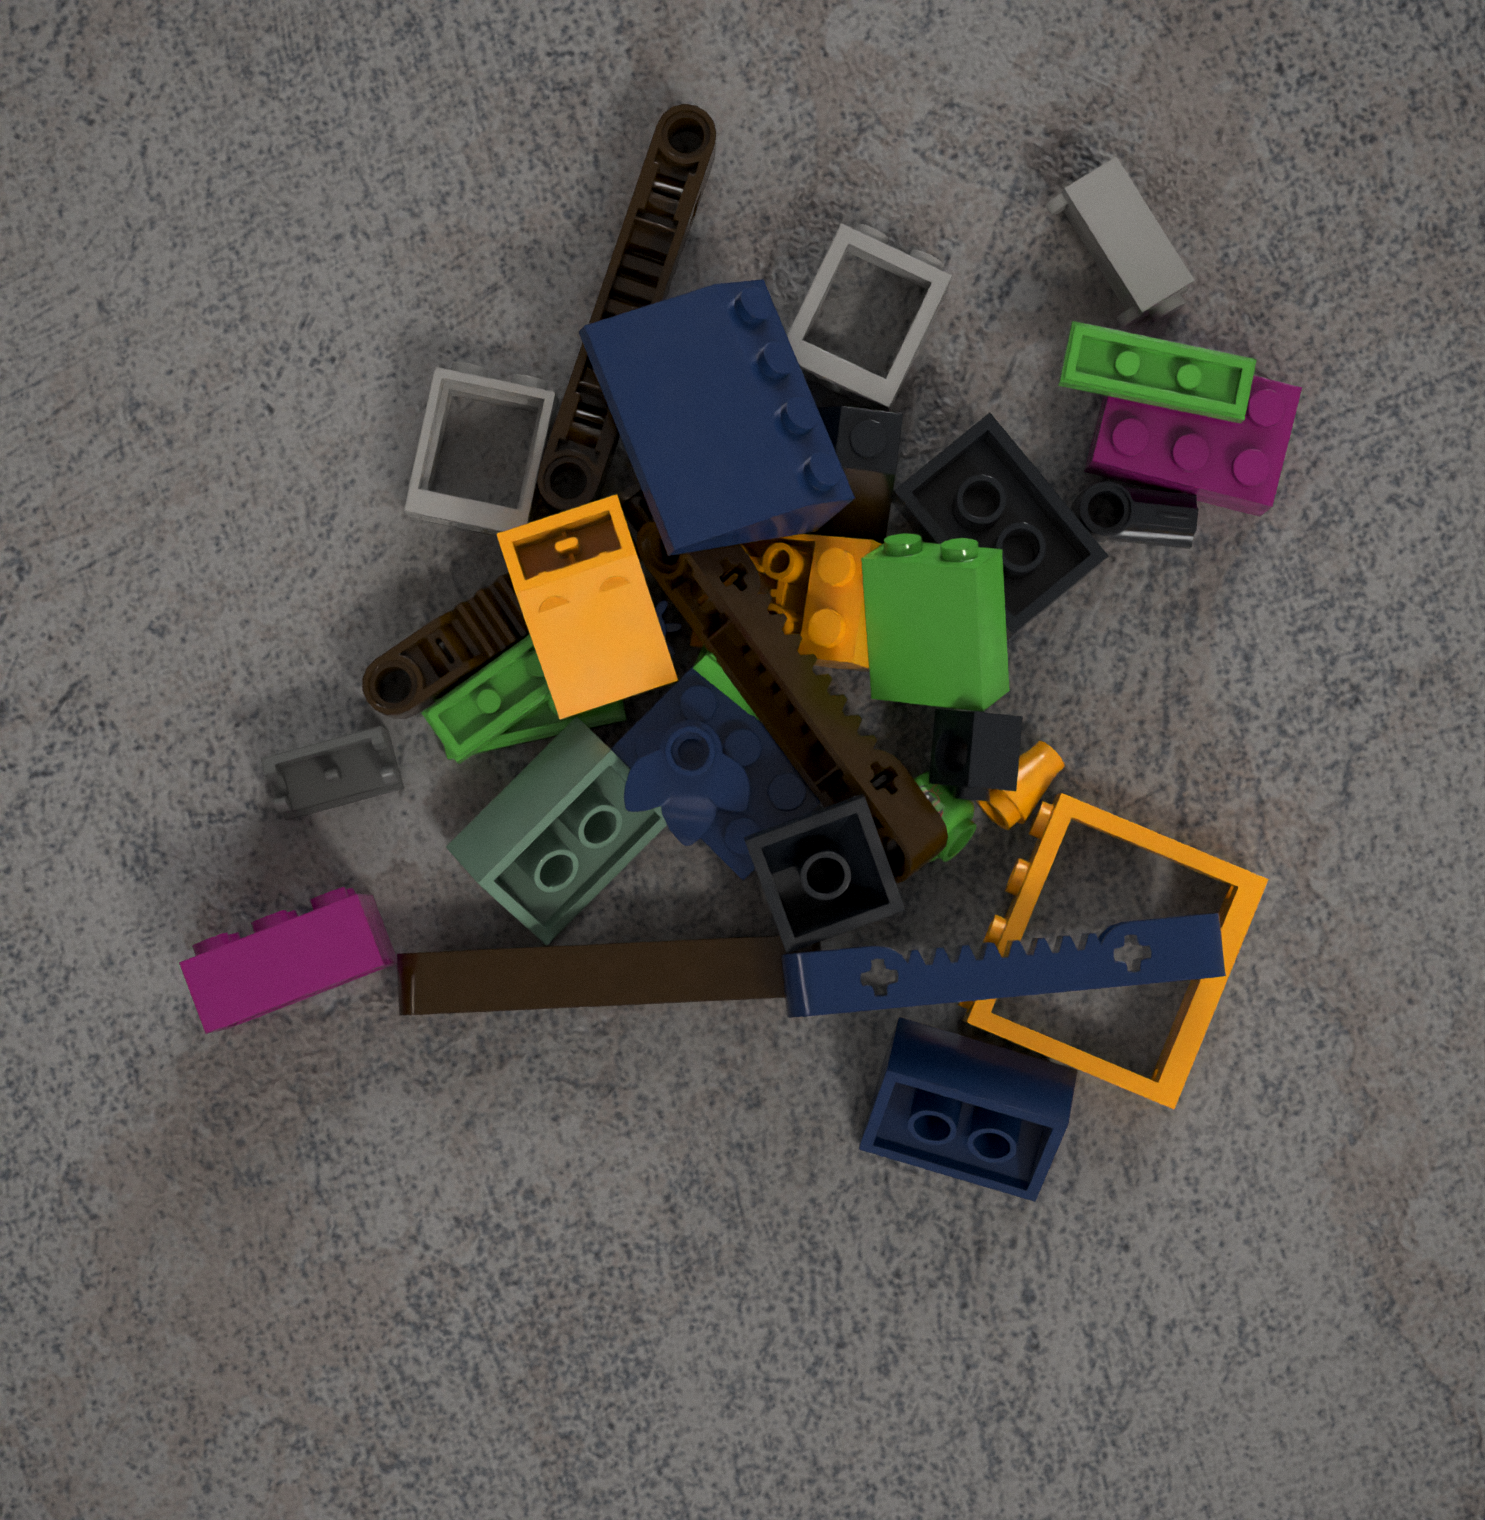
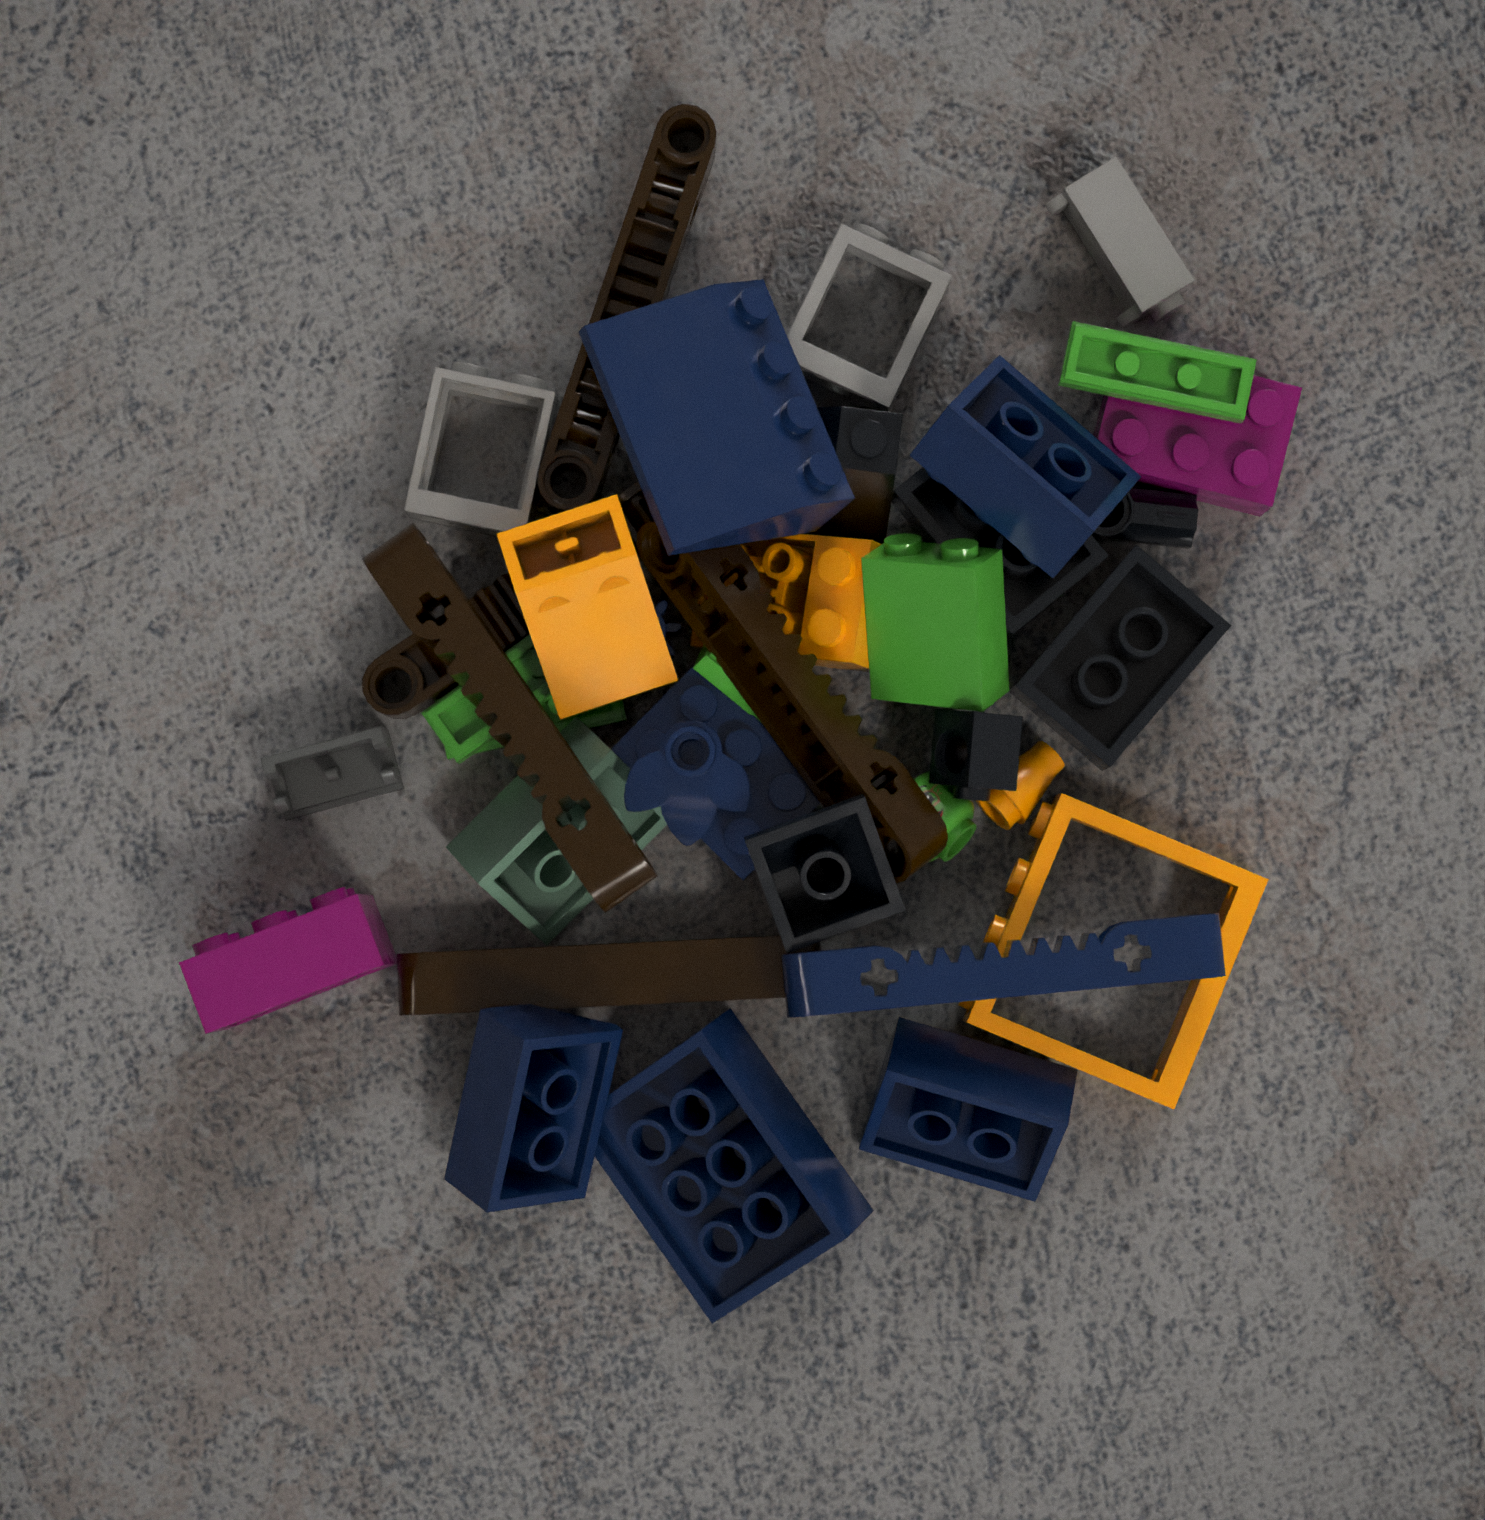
none -> dark brown gear [362,523,658,913]
none -> dark blue slope [444,1004,623,1213]
none -> dark blue slope [594,1008,874,1324]
none -> dark blue slope [910,355,1142,578]
none -> black brick [1009,545,1232,771]

